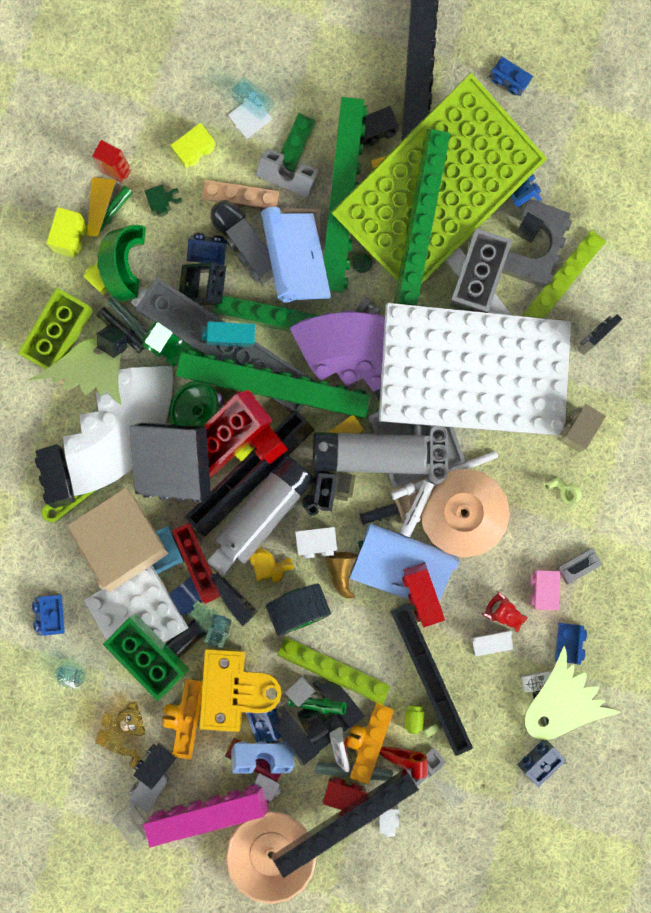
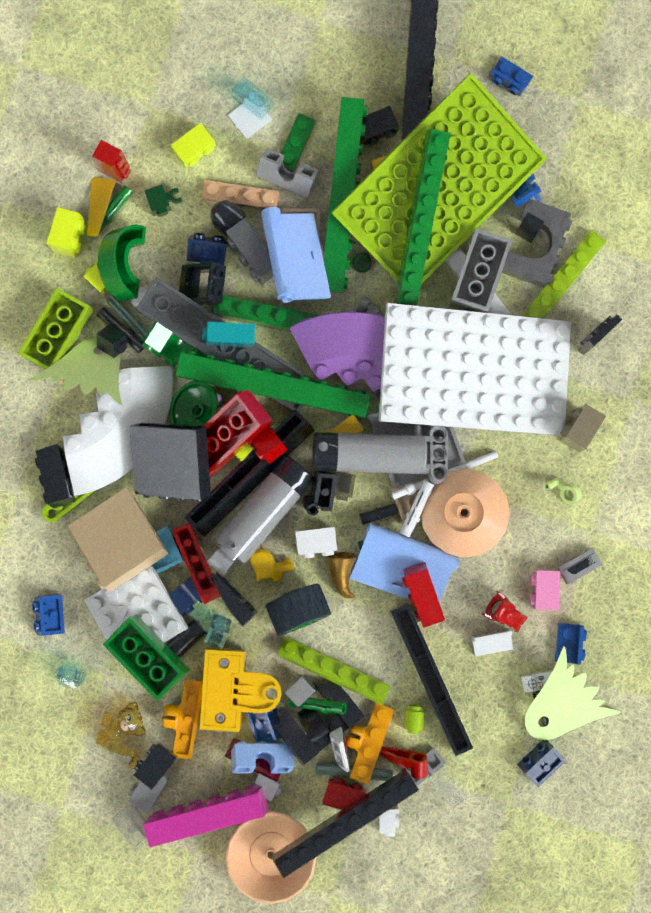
yellowish green tile [422,722,442,738] -> none

